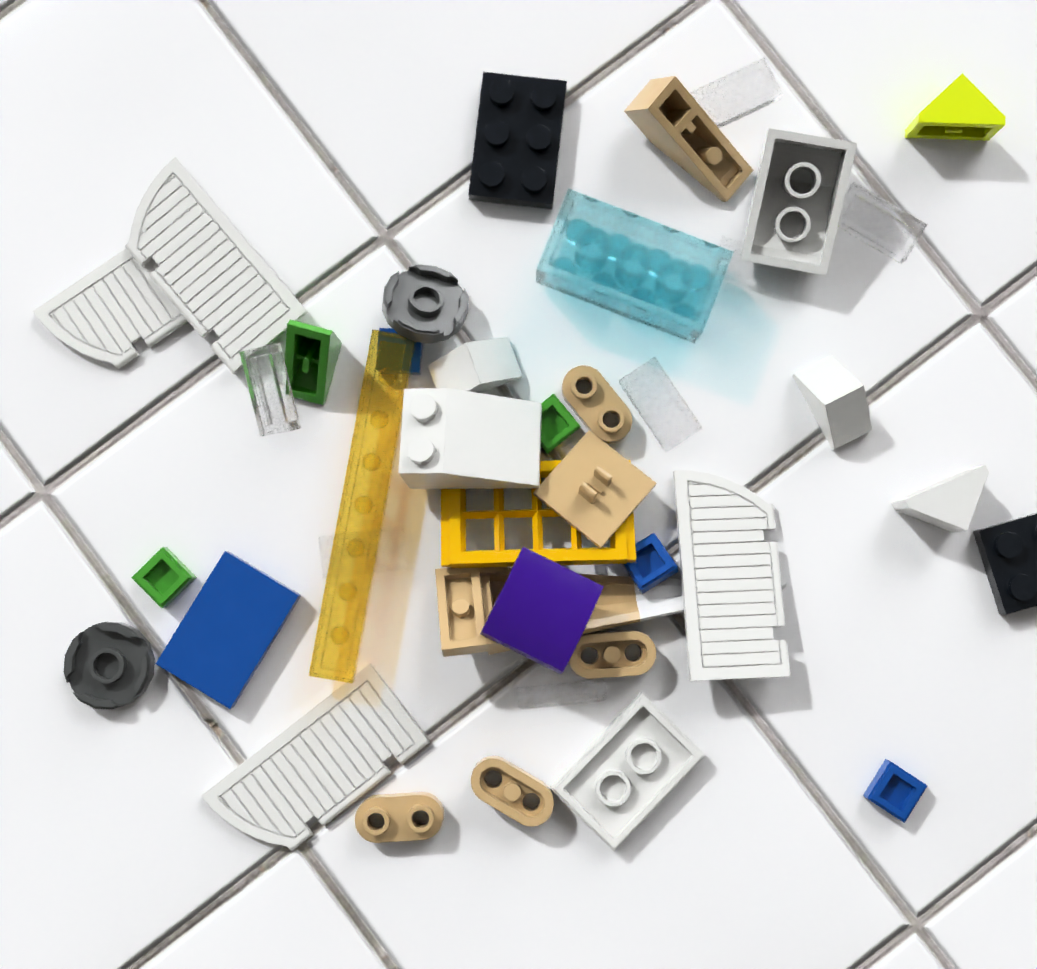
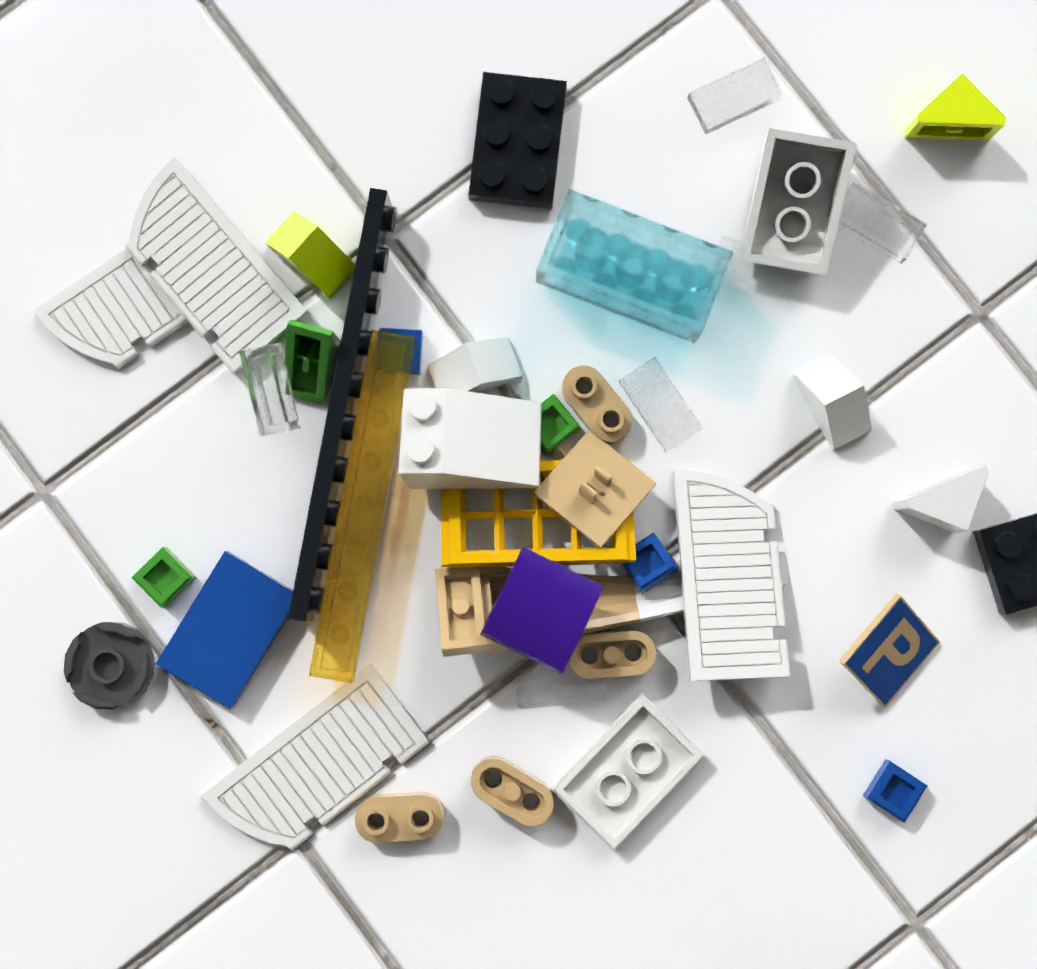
tile [382,264,469,344] -> none
tan slope [624,76,753,202] -> none
none -> neon yellow slope [265,211,355,299]
none -> black plate [288,188,397,622]
none -> blue piece [839,593,940,708]

